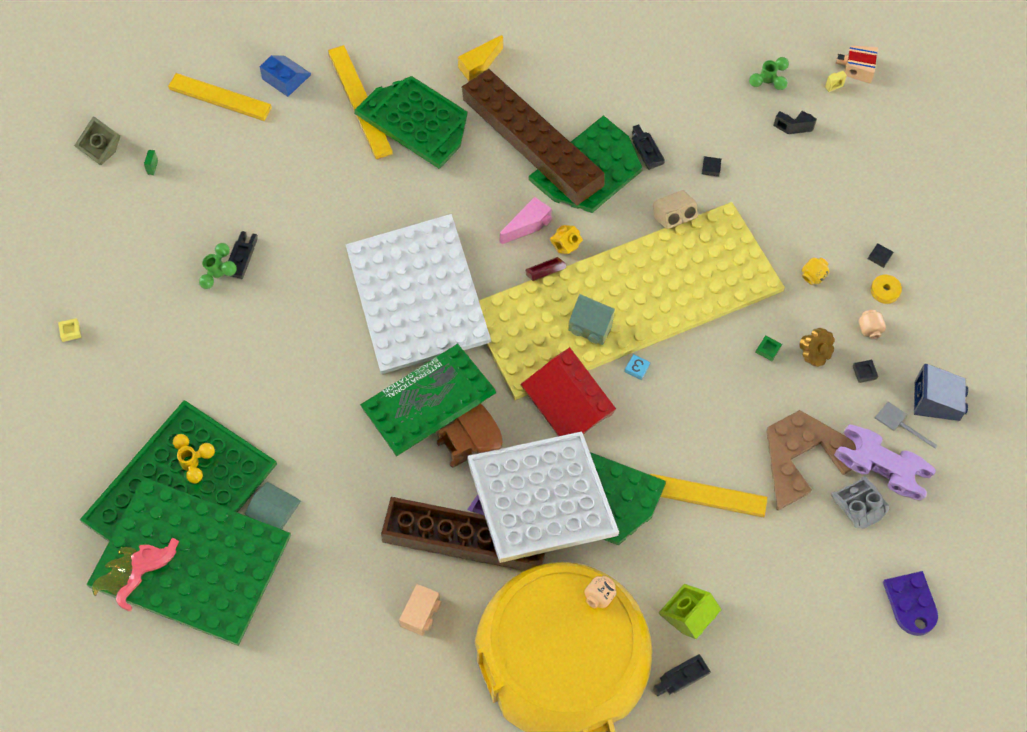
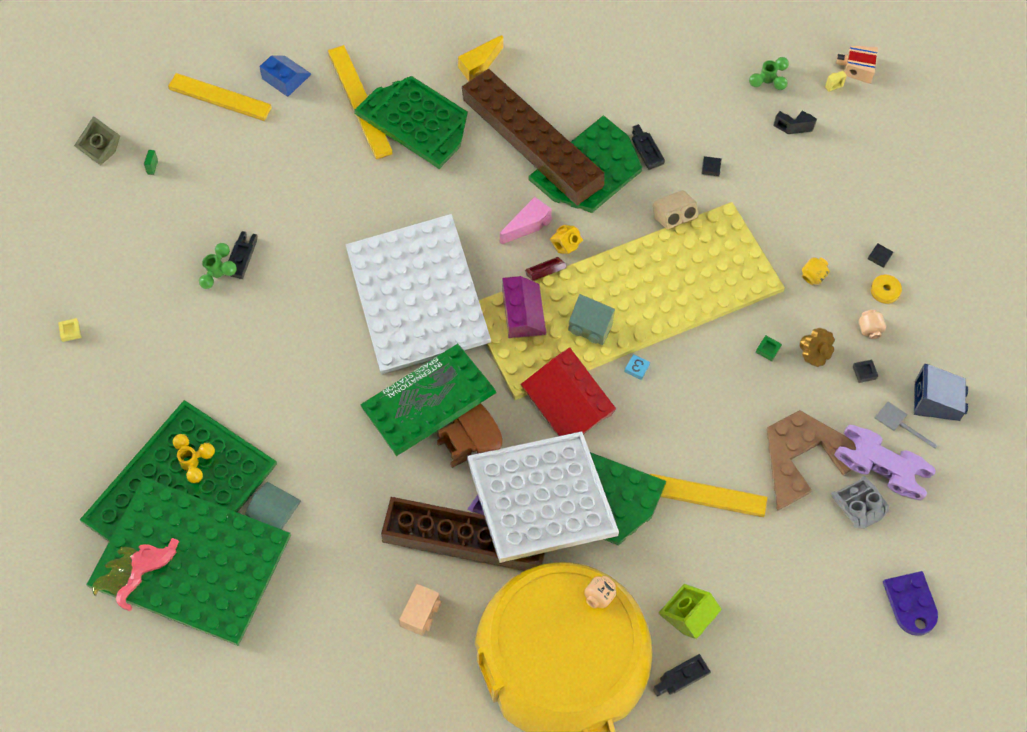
none -> magenta slope [502,276,546,338]

